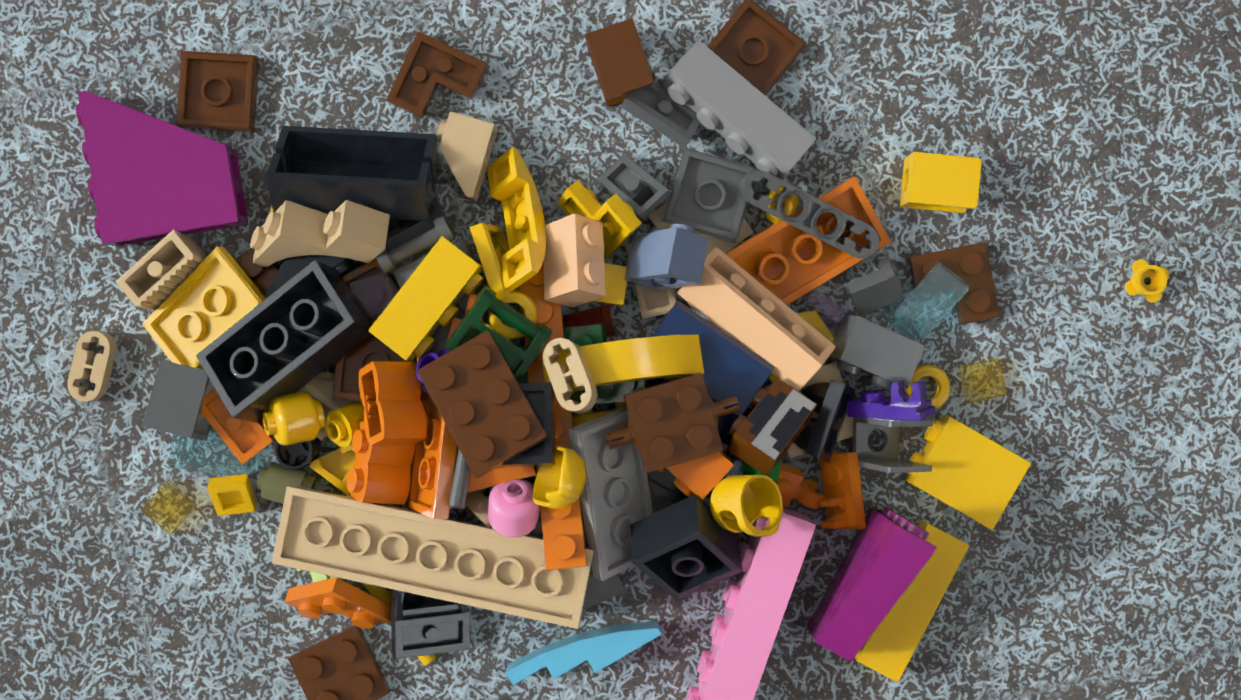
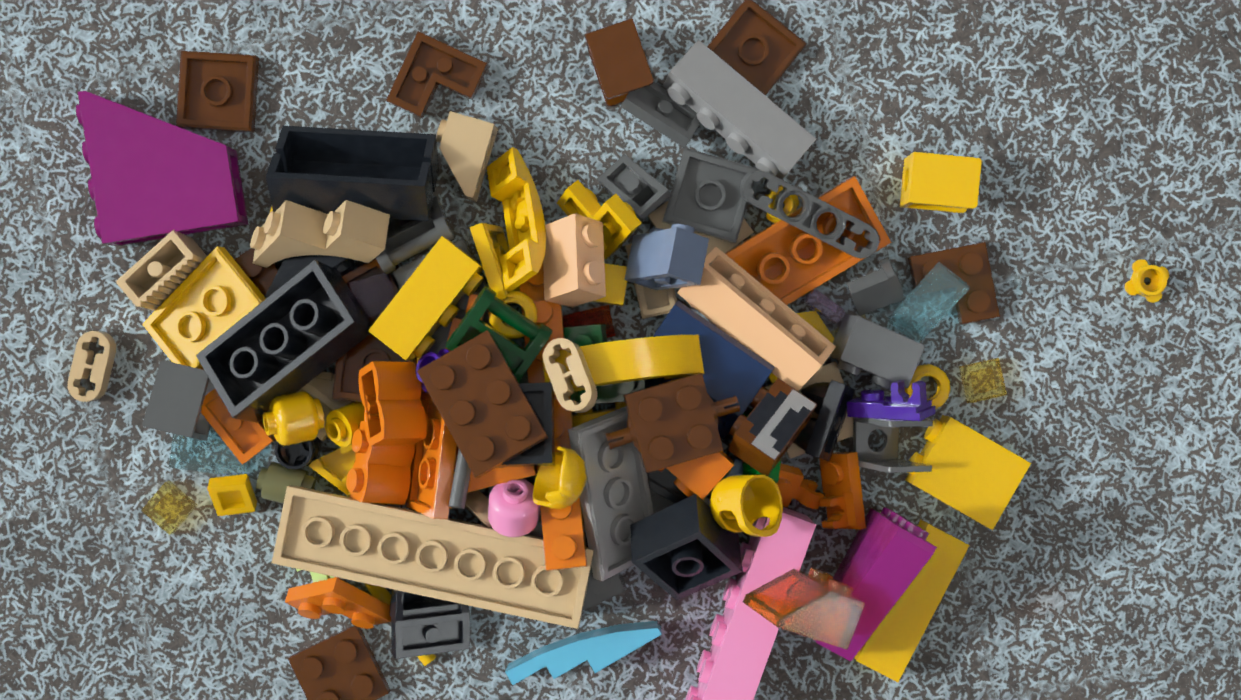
none -> clear orange slope [743,567,865,650]

